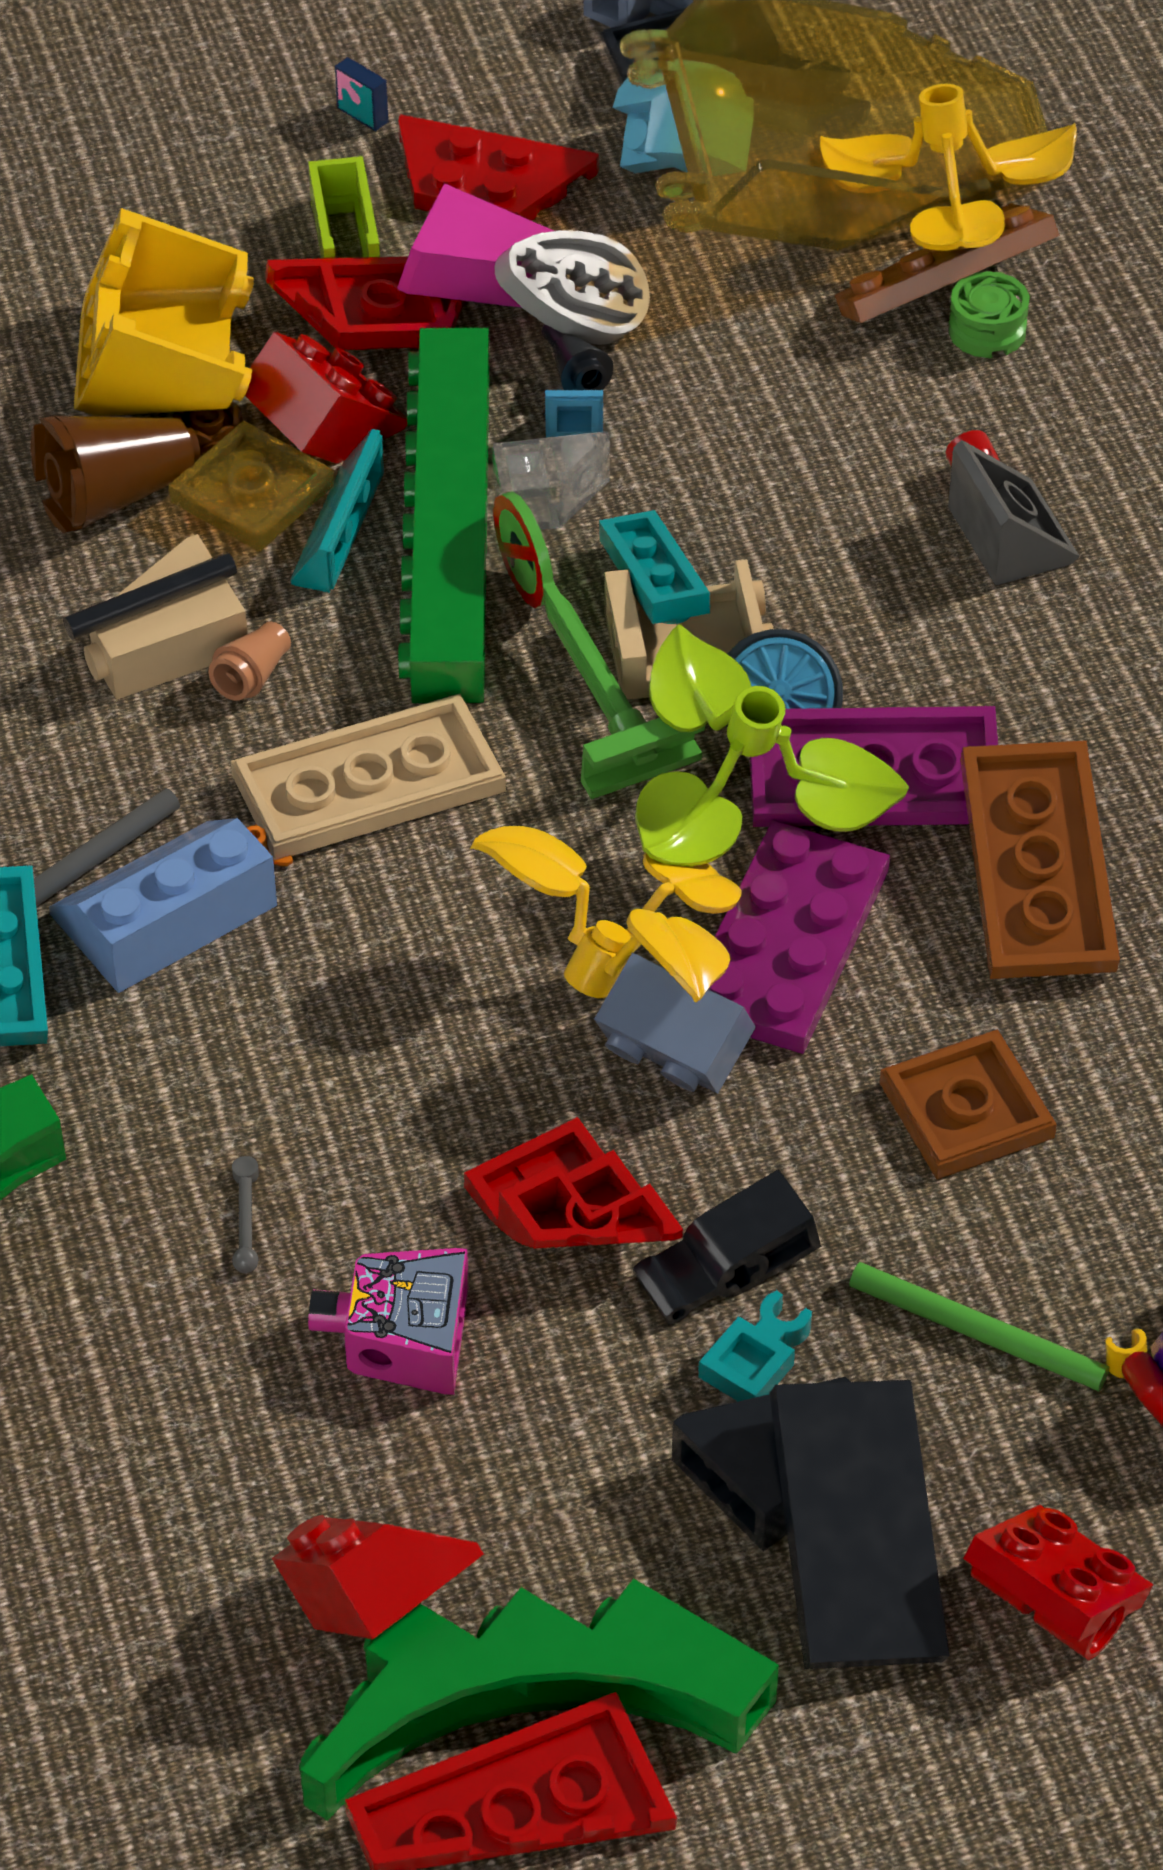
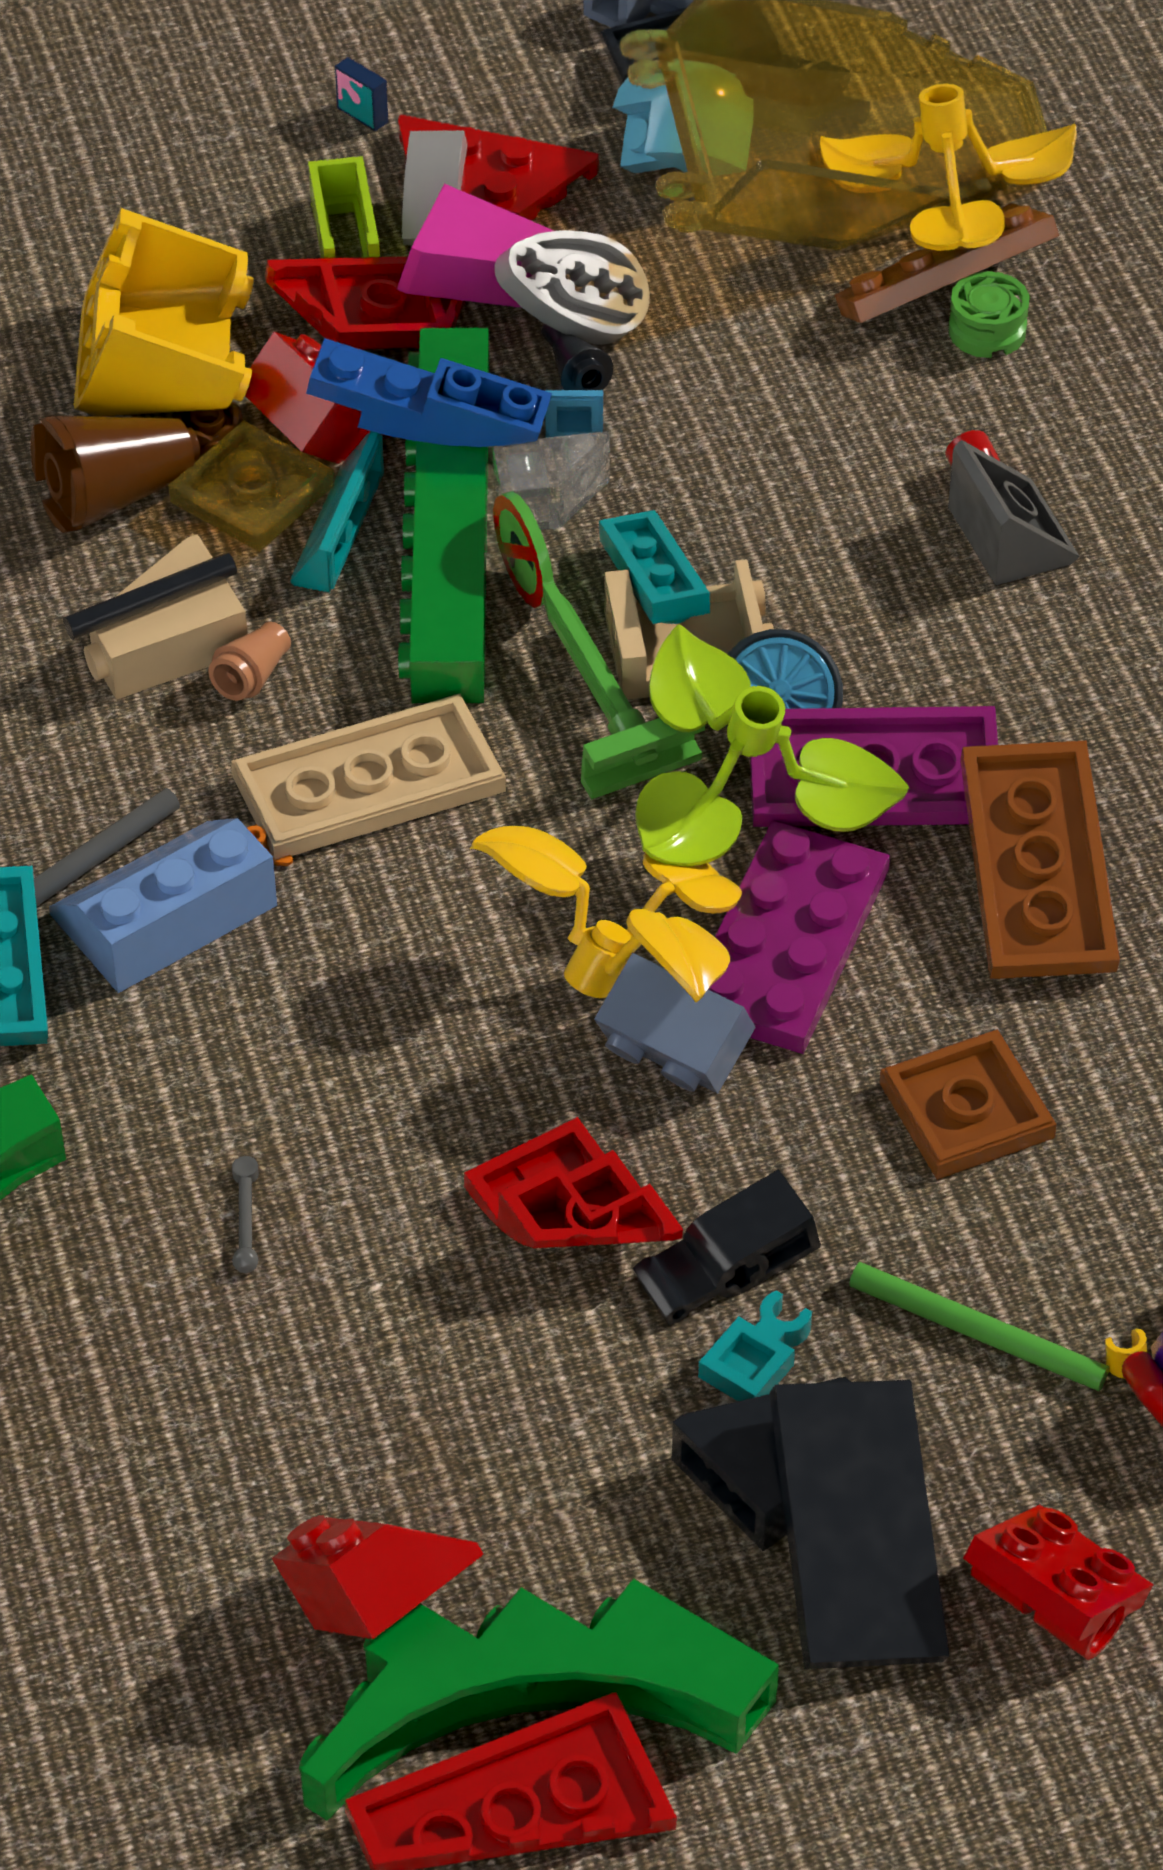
torso [308,1248,469,1395] -> none
none -> blue slope [306,338,552,447]
none -> light grey slope [402,131,467,246]

